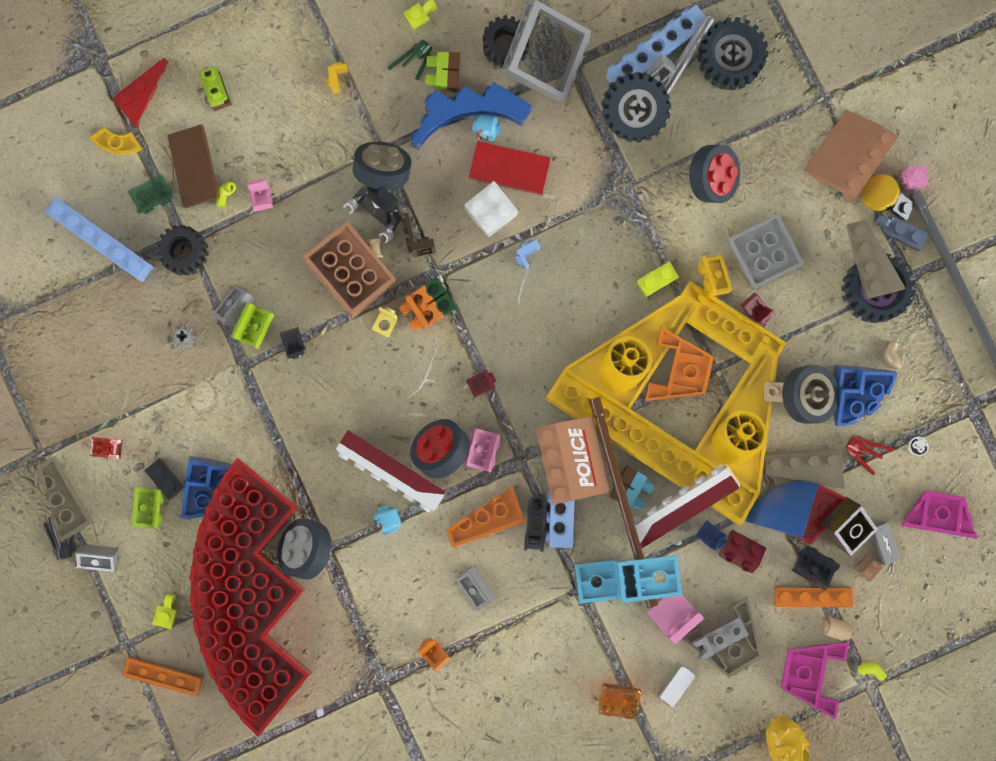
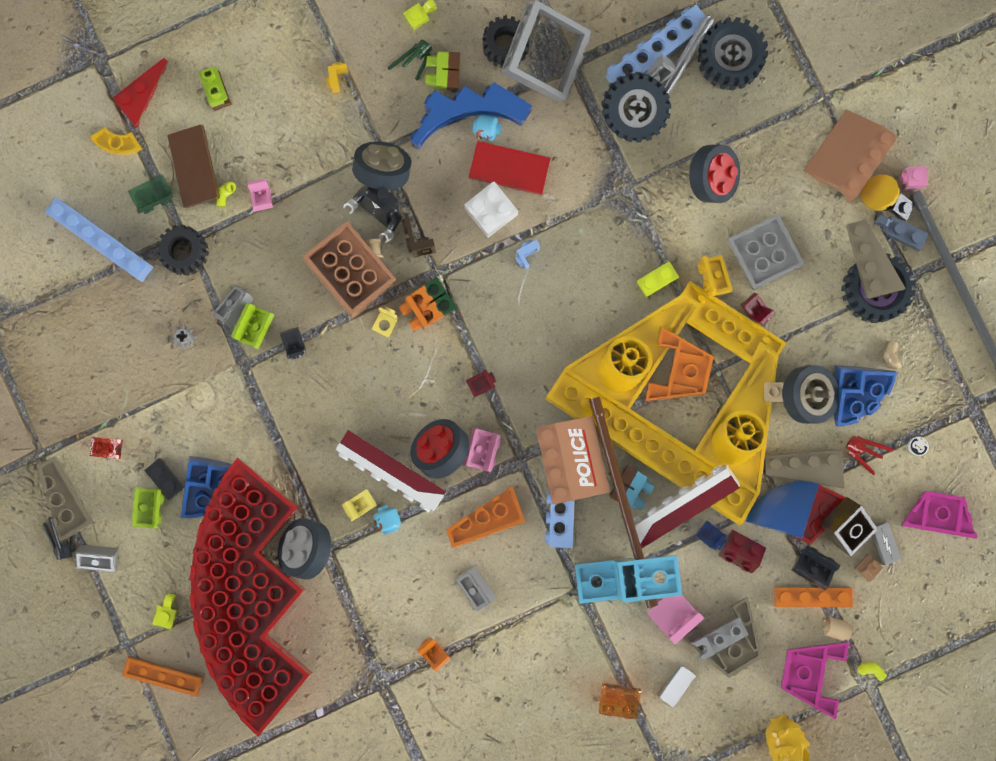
black piece [524,495,546,552] -> none
none -> light yellow bracket [342,489,377,521]

